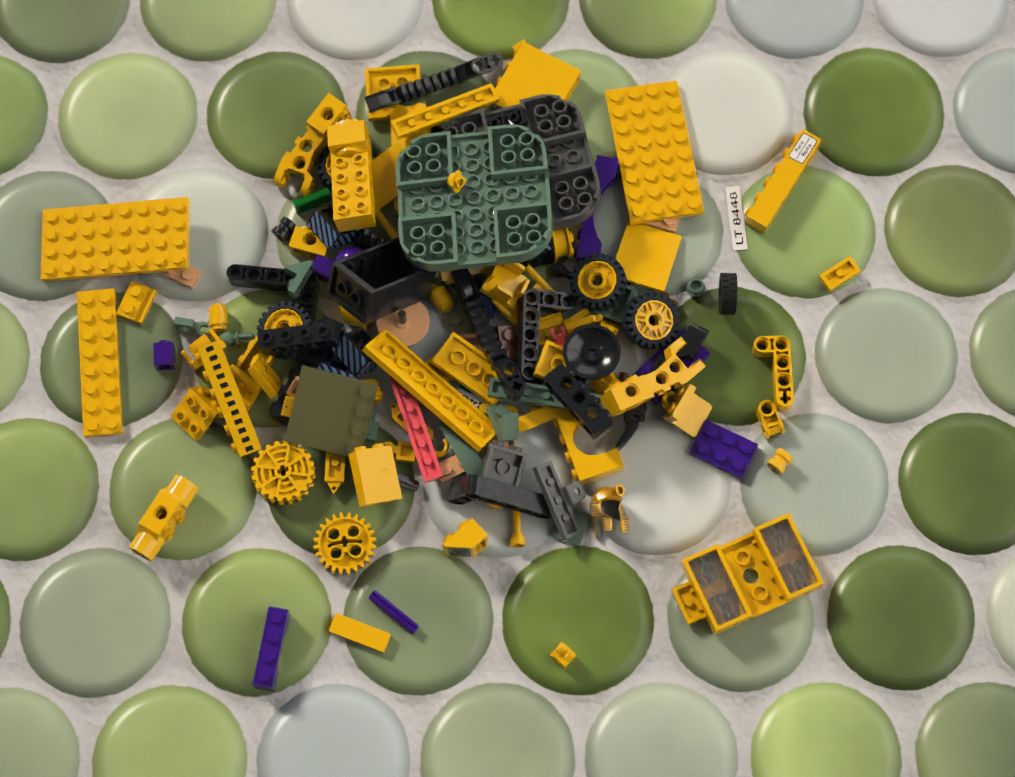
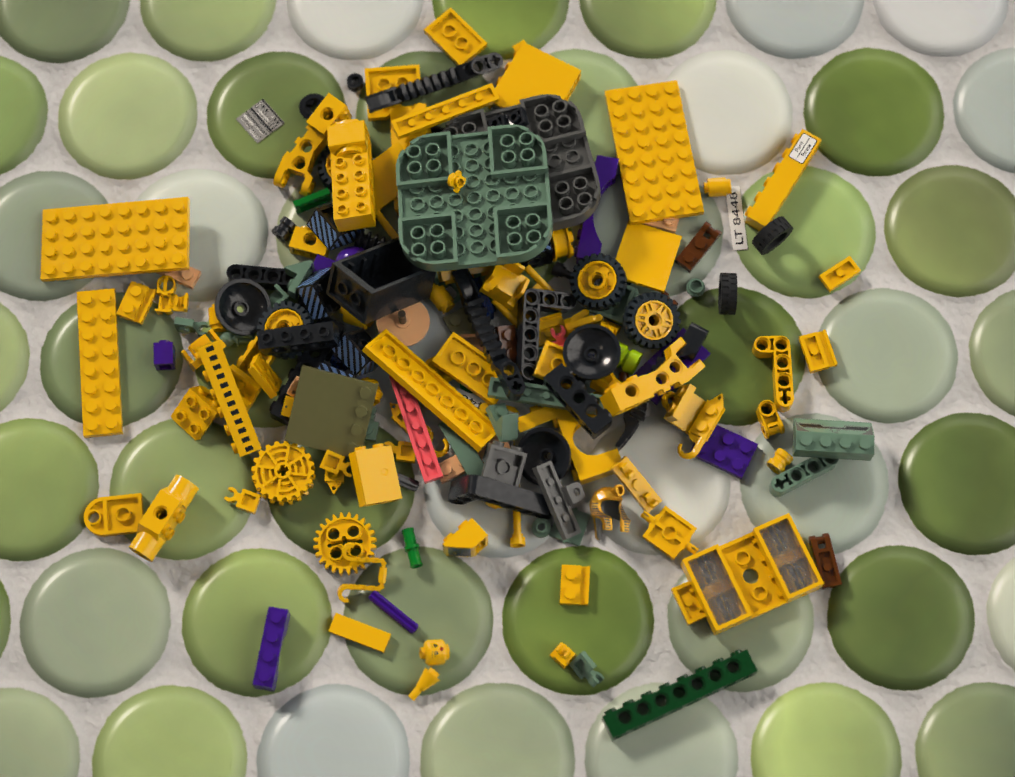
none -> yellow tile [84,493,144,537]
none -> yellow piece [155,275,189,315]
none -> black dish [214,279,271,336]
none -> yellow plate [224,487,262,515]
none -> light grey sticker [236,99,285,143]
none -> sand green panel [269,284,290,308]
none -> black container [296,267,341,321]
none -> black gear [299,94,325,119]
none -> yellow plate [319,449,352,477]
none -> yellow piece [337,542,387,603]
none -> black bush [347,73,364,92]
none -> green pin [402,528,423,569]
none -> yellow cone [408,667,440,701]
none -> yellow head [419,639,450,666]
none -> yellow plate [424,7,487,66]
none -> black dish [518,427,571,485]
none -> sand green plate [532,518,551,538]
none -> yellow plate [559,564,590,606]
none -> sand green plate [569,651,604,687]
none -> dark green brick [602,649,758,741]
none -> yellow plate [610,456,662,513]
none -> lime wheel [616,342,643,375]
none -> yellow plate [640,506,699,560]
none -> reddish brown plate [675,221,722,273]
none -> yellow plate [677,393,725,459]
none -> yellow brick [704,177,731,197]
none -> black tyre [752,216,793,255]
none -> sand green beam [769,457,839,497]
none -> sand green slope [793,418,875,461]
none -> yellow plate [798,329,838,374]
none -> reddish brown plate [808,533,842,590]

